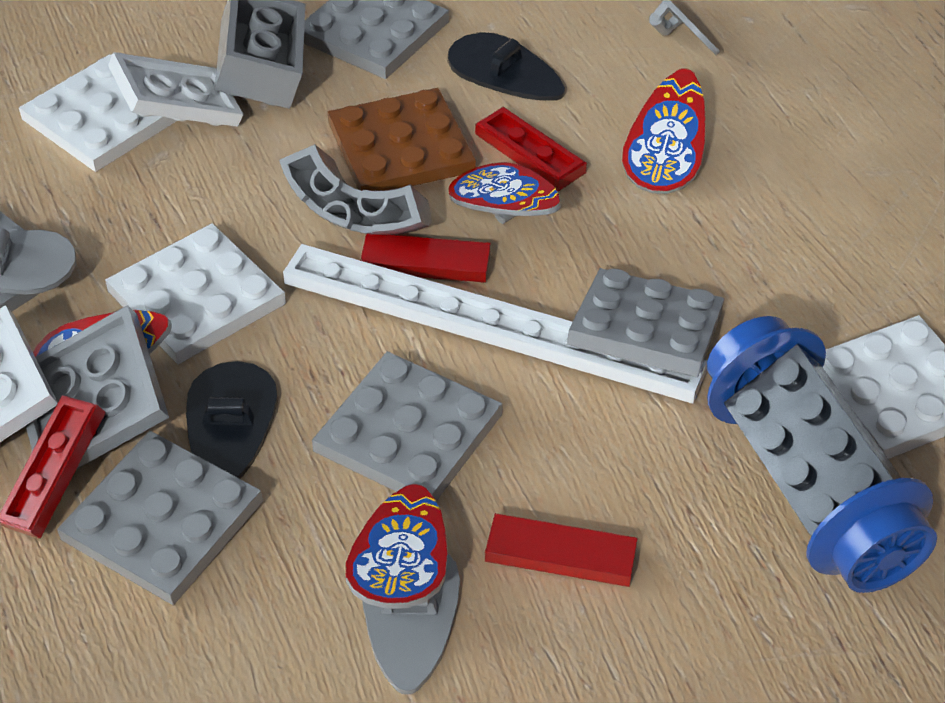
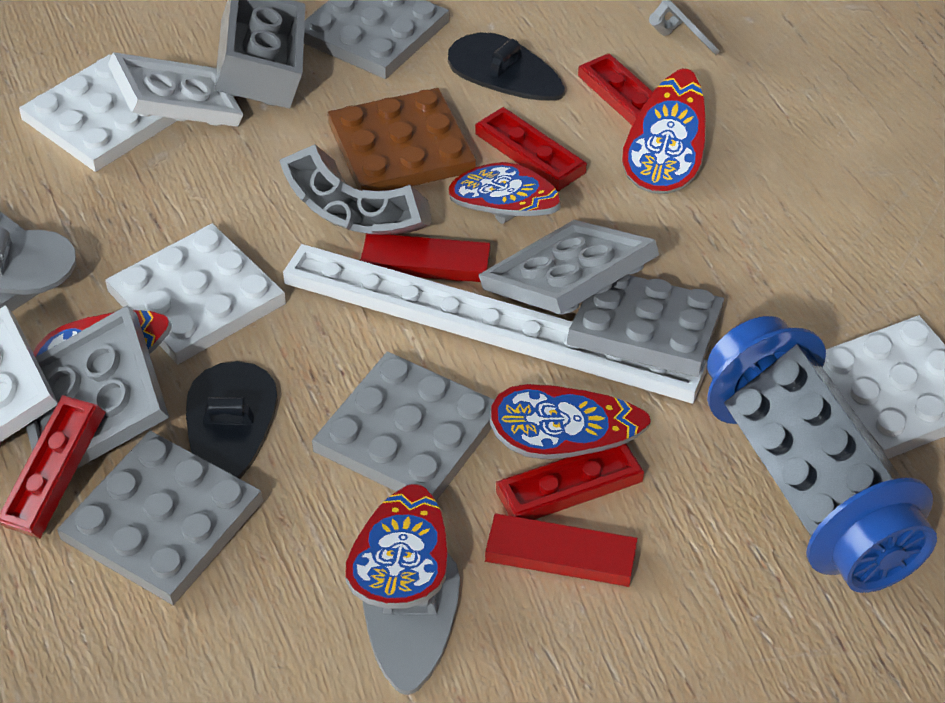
none -> light grey plate [479,220,659,314]
none -> shield [490,384,651,459]
none -> red tile [496,443,644,520]
none -> red tile [578,53,653,125]

